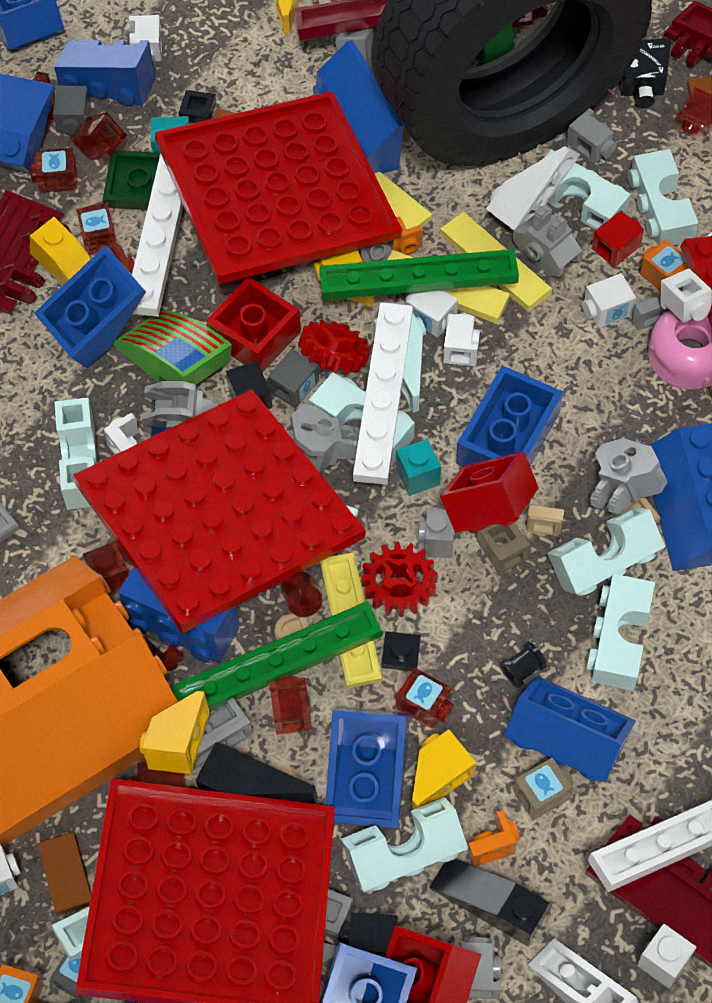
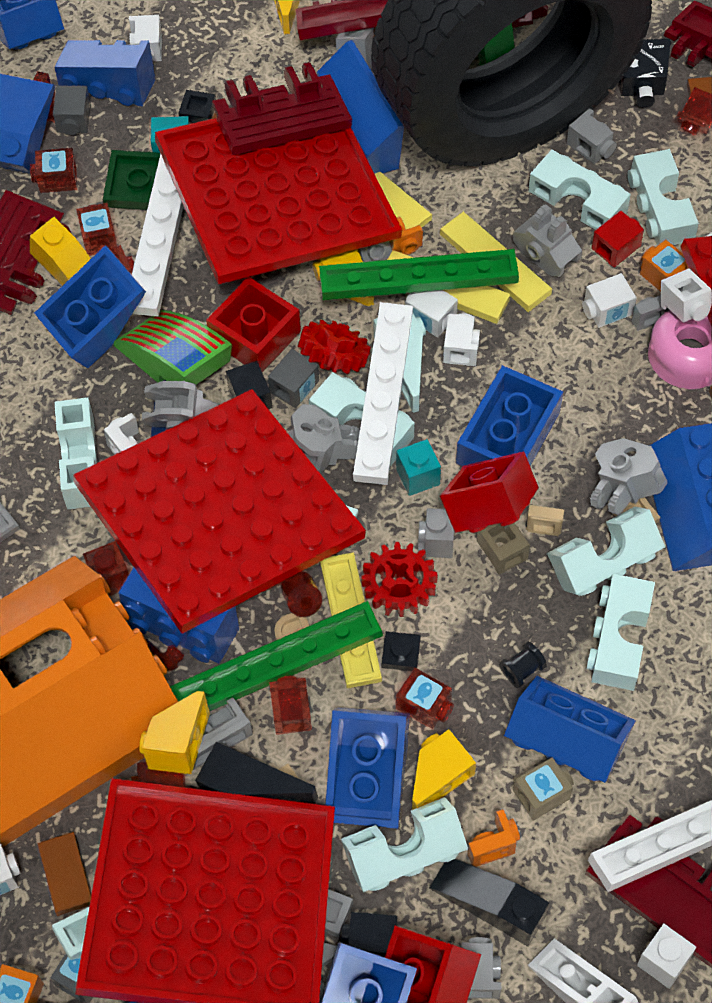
clear red brick [70,112,127,160] -> none
white slope [486,146,580,231] -> none
none -> dark red hinge [212,62,352,155]

